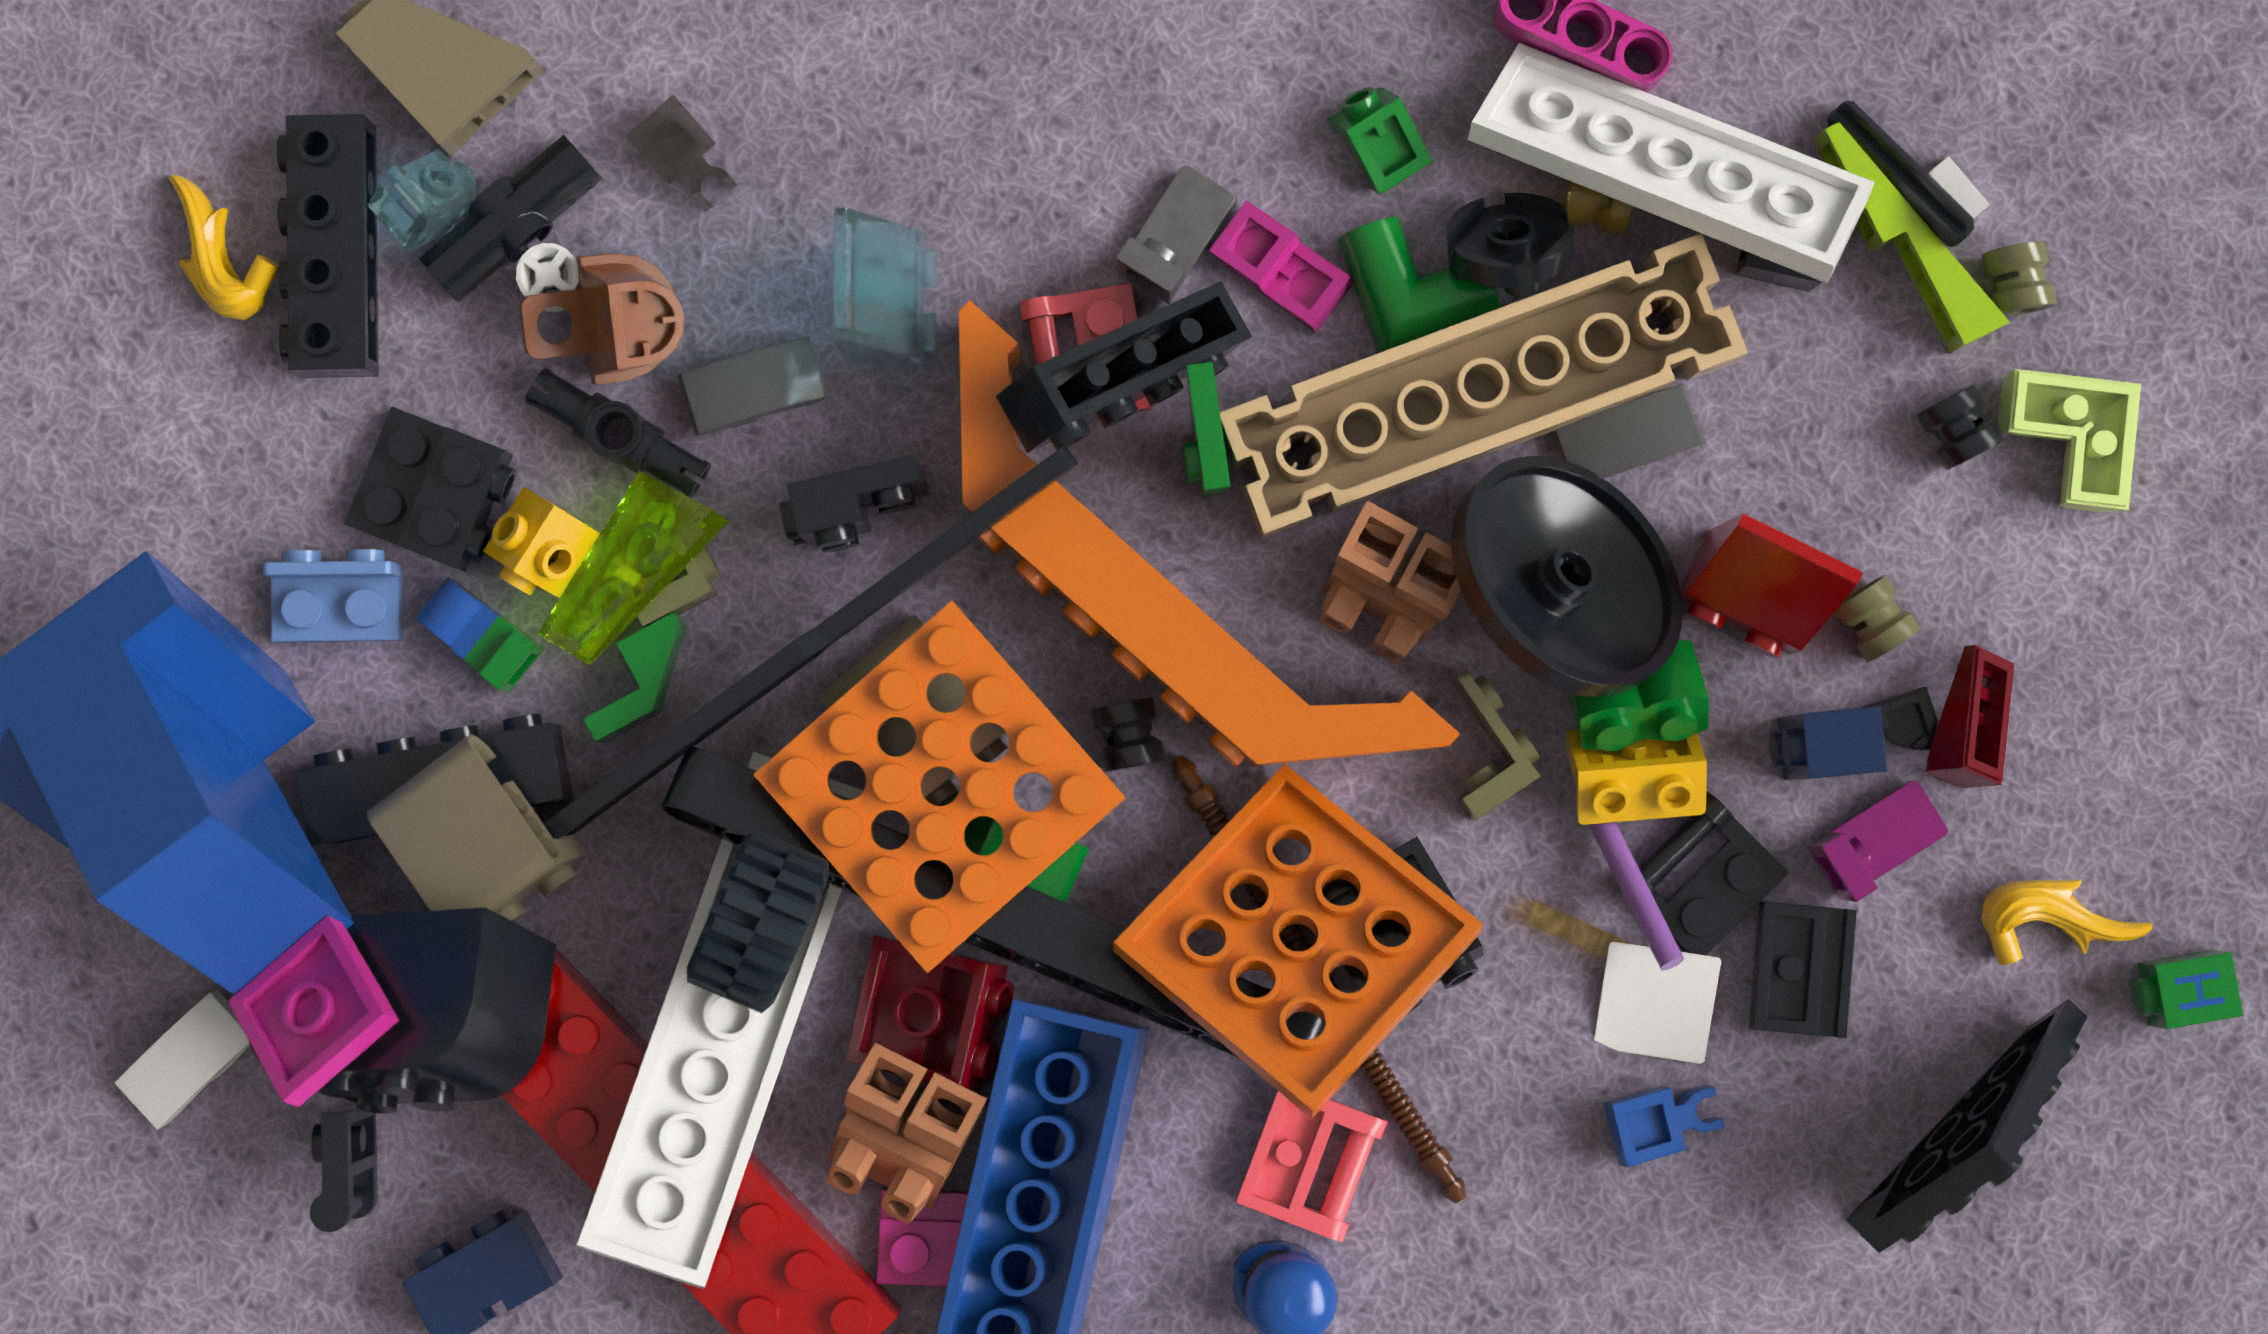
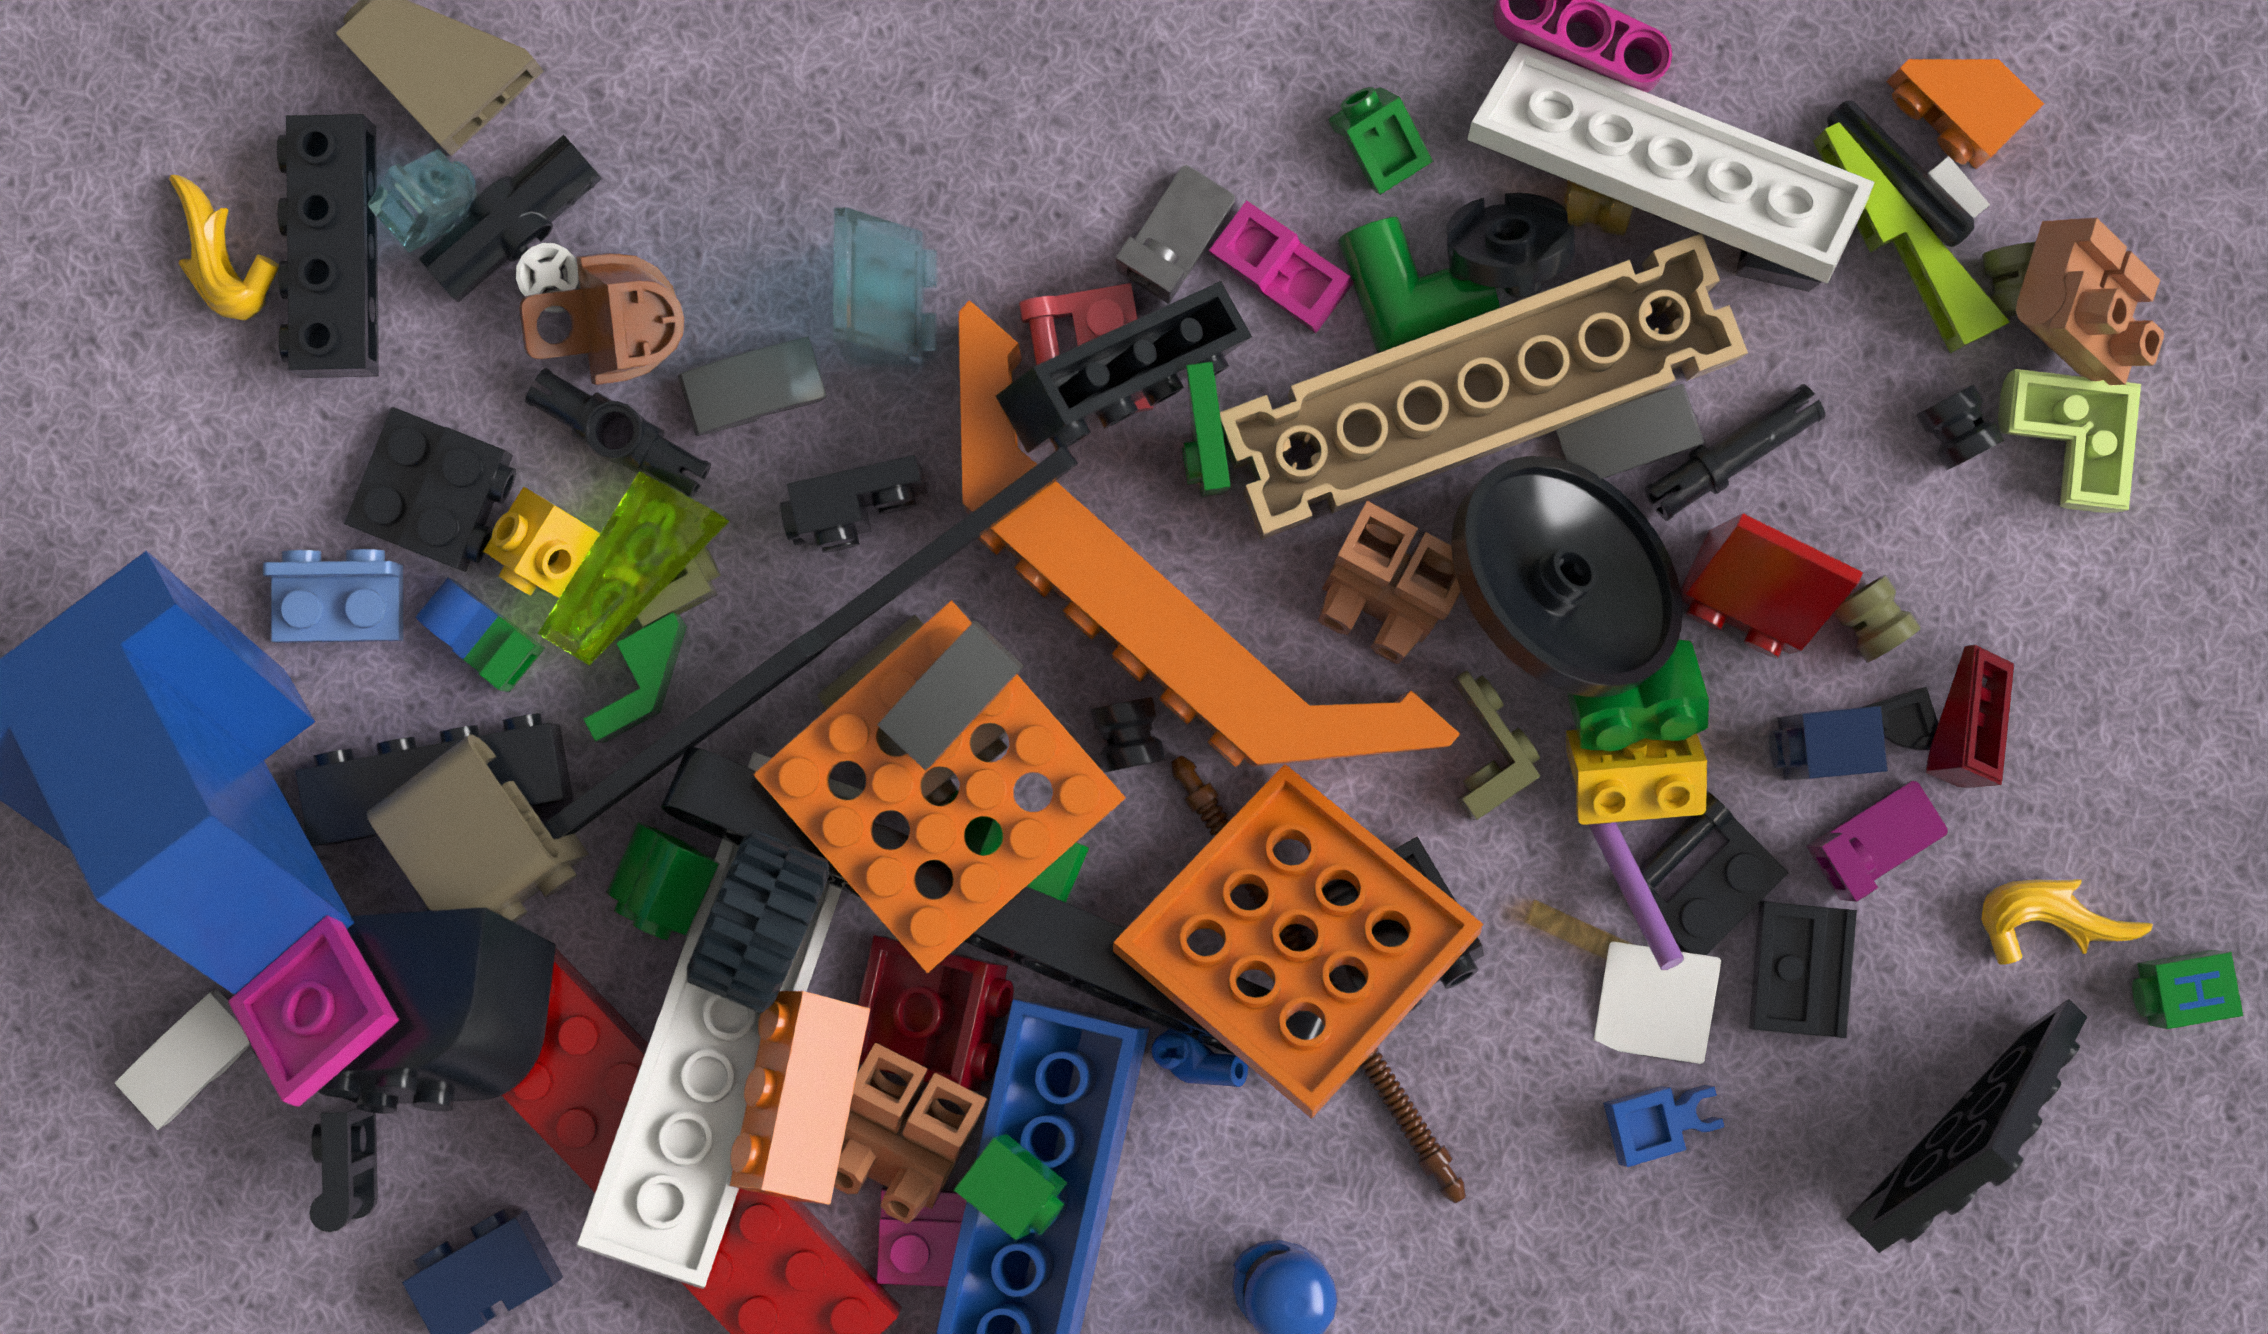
clear smoke plate [625,95,738,212] -> none
coral plate [1235,1090,1388,1242] -> none
none -> green brick [606,822,720,941]
none -> brick [729,991,870,1205]
none -> dark grey slope [877,621,1024,771]
none -> green brick [954,1134,1067,1240]
none -> blue arm [1151,1029,1248,1087]
none -> black pin [1644,384,1826,521]
none -> orange slope [1886,59,2044,169]
none -> nougat hips [2016,218,2164,385]

